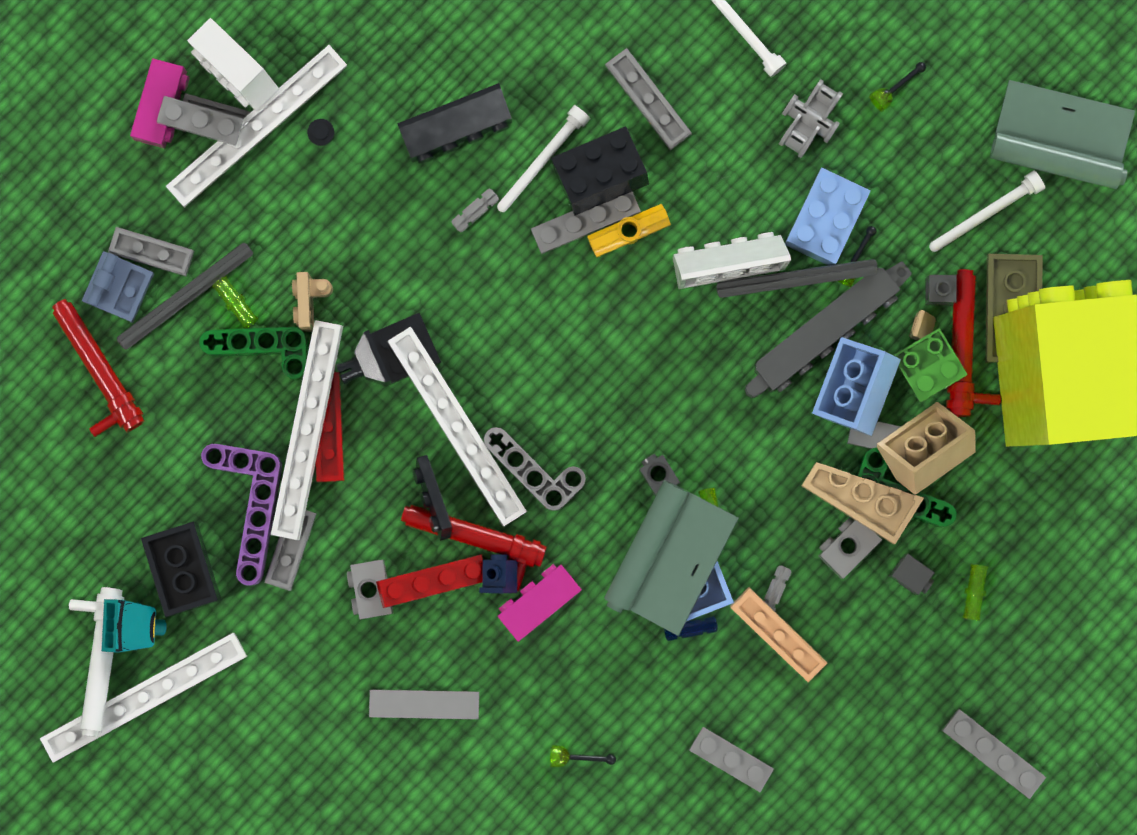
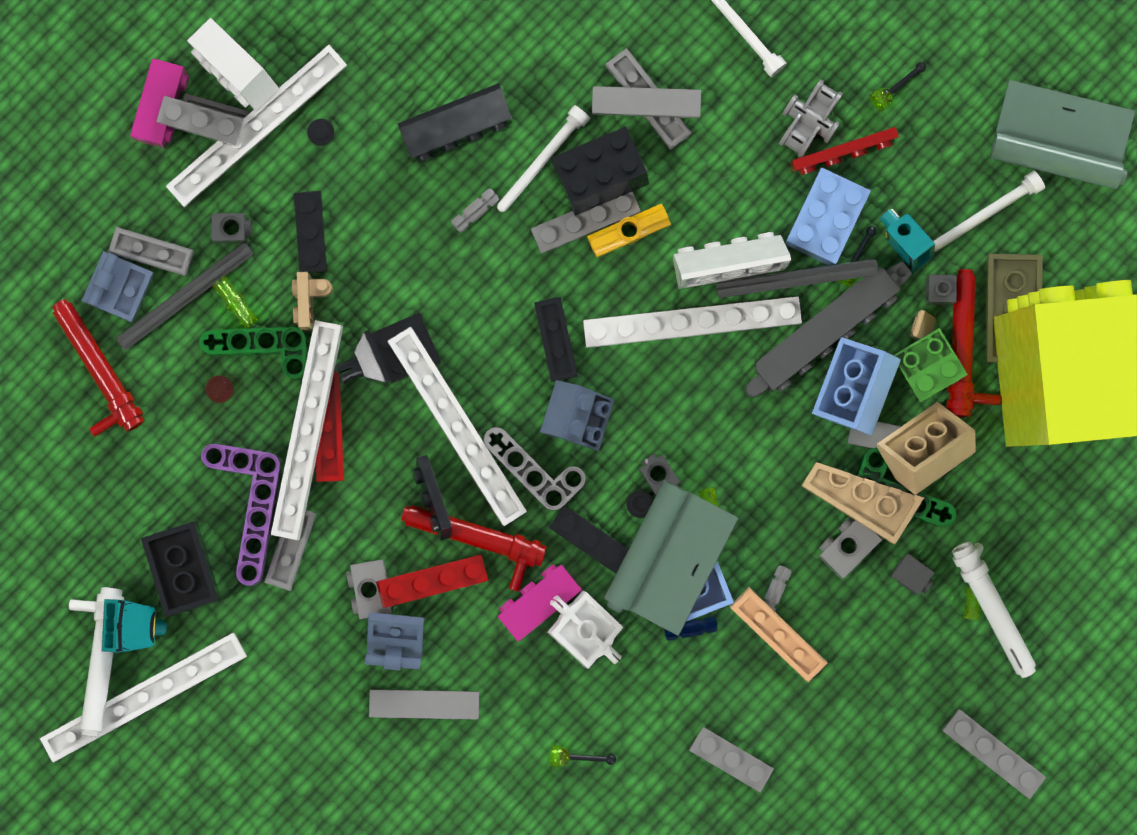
dark blue brick [479,554,518,593] -> none
none -> clear red plate [206,376,233,403]
none -> dark grey brick [211,213,252,244]
none -> black plate [294,191,327,274]
none -> sand blue plate [365,613,424,671]
none -> black plate [534,297,578,383]
none -> sand blue slope [540,380,615,451]
none -> white plate [548,591,623,669]
none -> black plate [549,505,629,574]
none -> white plate [583,297,802,348]
none -> light grey tile [592,86,701,118]
none -> black plate [627,491,653,518]
none -> red plate [790,127,899,176]
none -> teal torso [880,209,935,274]
none -> white cylinder [952,541,1036,678]

